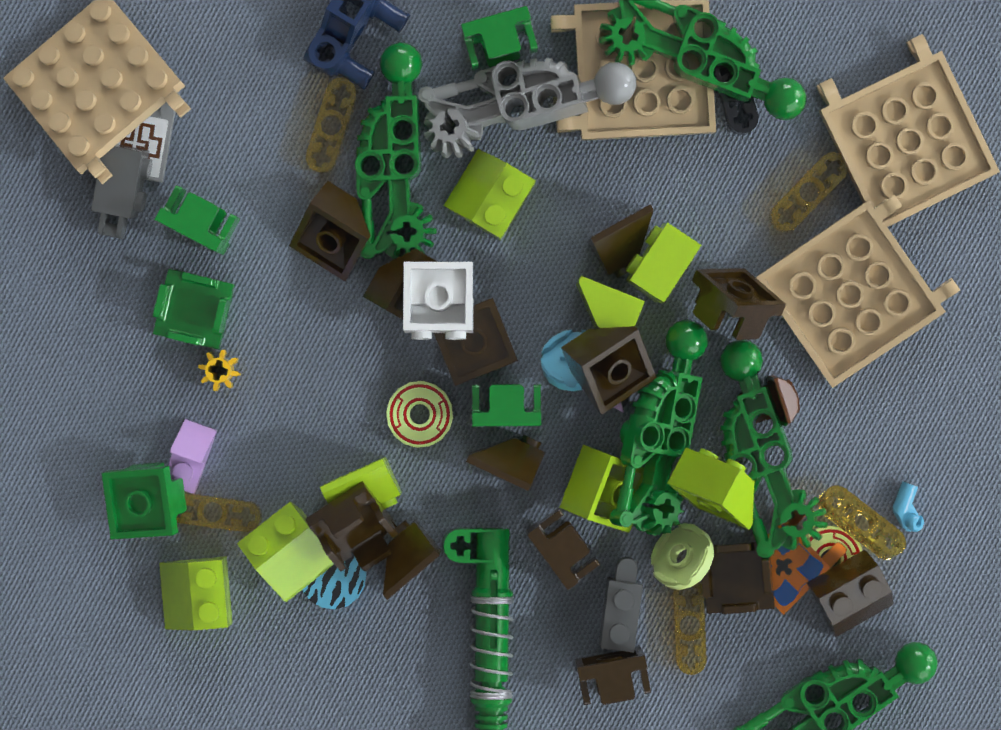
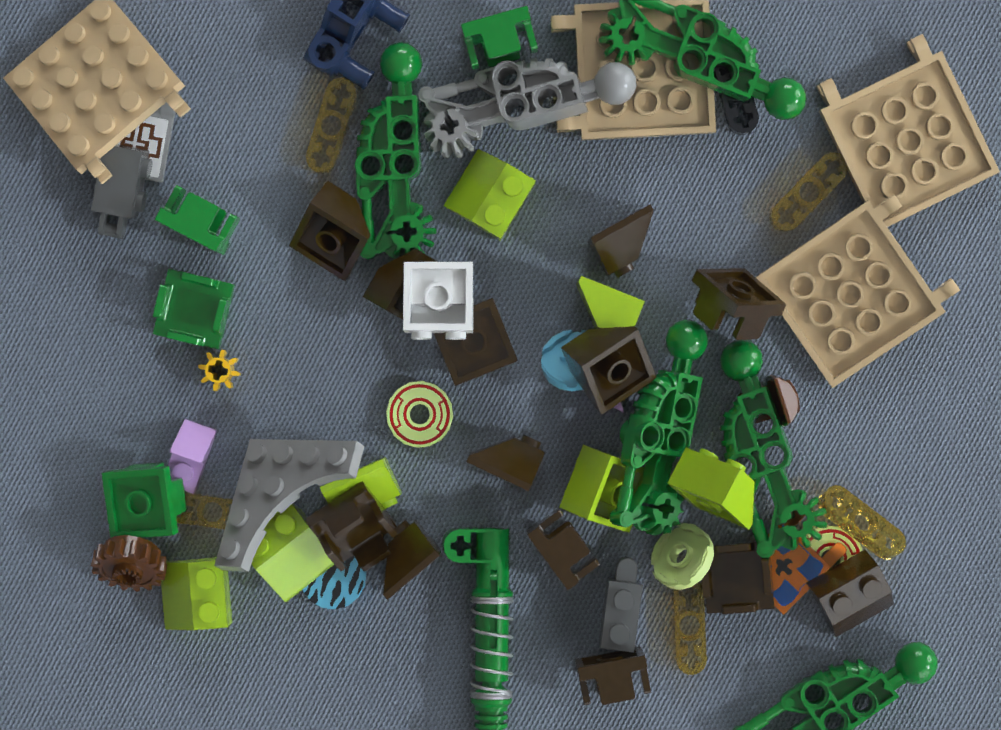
green panel [472,384,541,427] -> none
lime slope [626,222,702,303] -> none
medium azure arm [893,481,924,532] -> none
none -> reddish brown gear [91,535,168,592]
none -> light grey plate [214,439,364,572]

